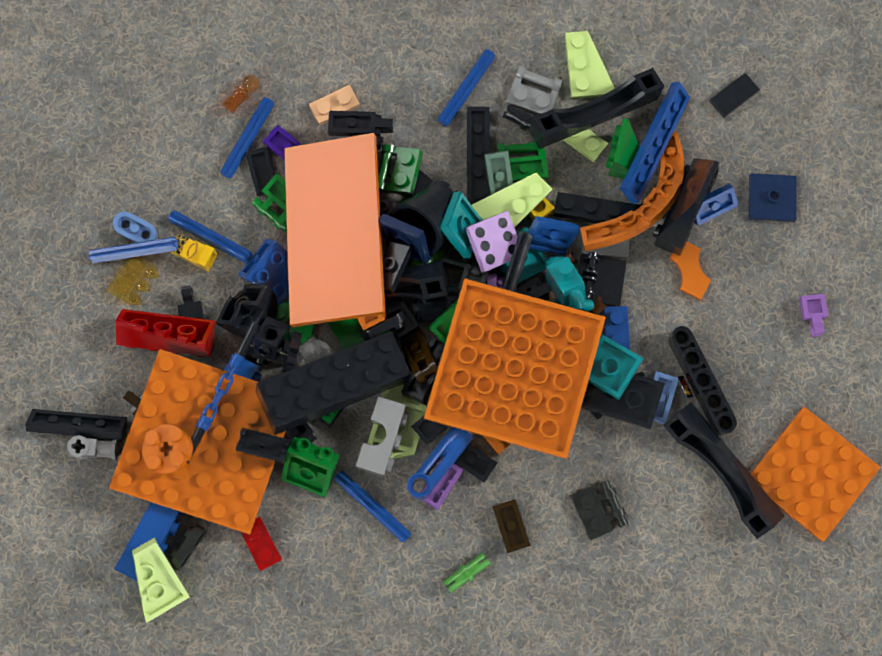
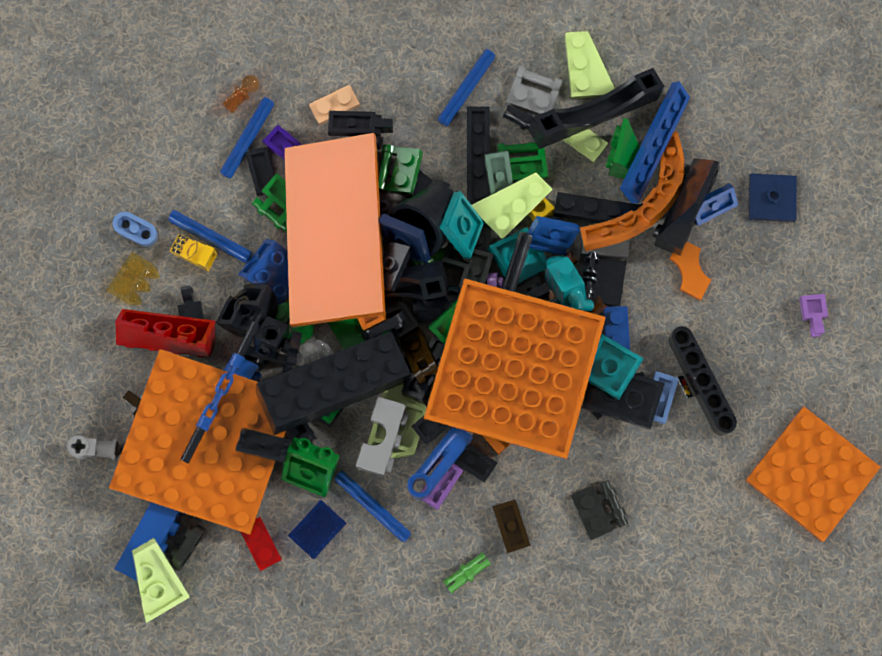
black plate [25,409,128,440] -> none
axle [89,237,179,263] -> none
orange plate [142,424,193,475] -> none
lavender tile [465,211,518,272] -> none
black arch [663,402,785,539] -> none
black tile [709,73,760,118] -> none
none -> clear blue plate [288,500,347,560]

